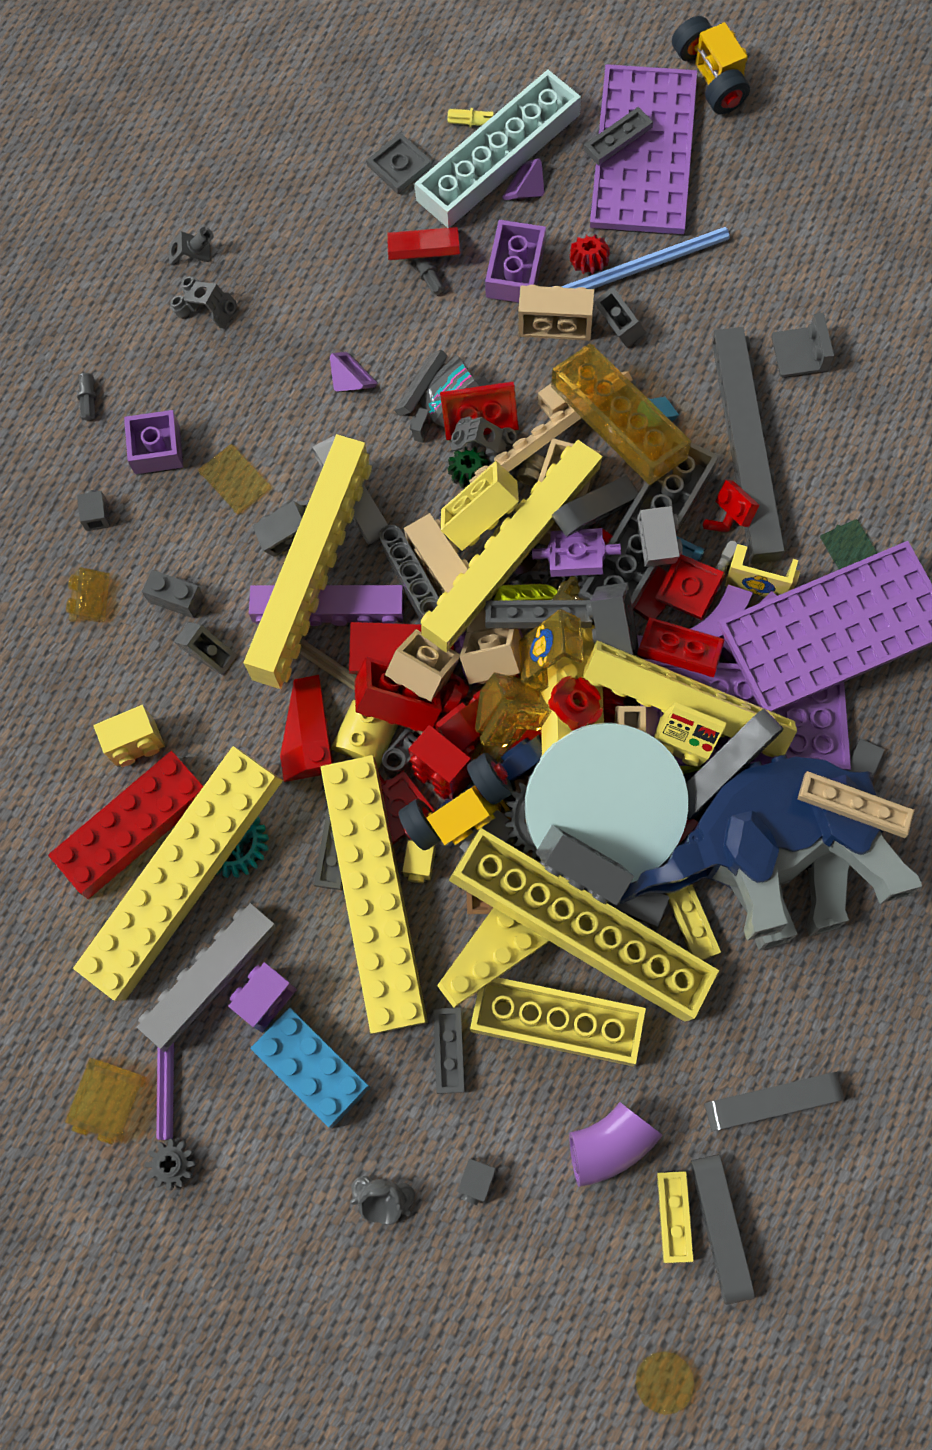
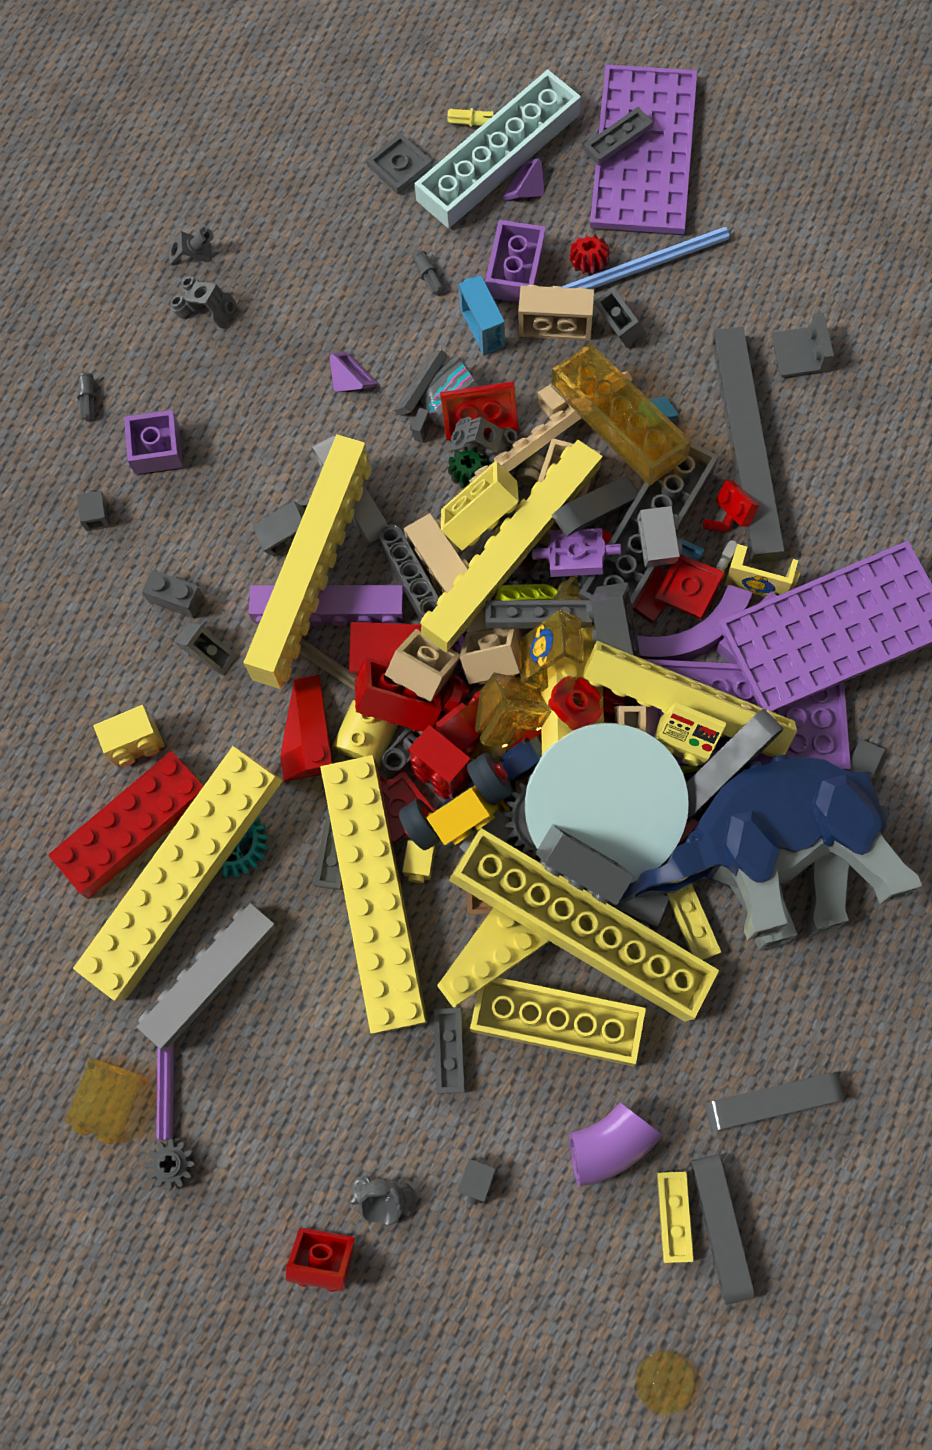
clear yellow bracket [66,567,110,623] -> none
clear yellow piece [198,444,271,515] -> none
medium lavender brick [228,962,297,1032] -> none
dark azure brick [250,1007,371,1128] -> none
red tile [388,227,460,260] -> none
red tile [637,617,725,678] -> none
brick [672,16,750,115] -> none
tan tile [797,771,915,838] -> none
clear green piece [820,519,877,570] -> none
none -> red brick [285,1227,355,1292]
none -> dark azure window [459,275,505,356]

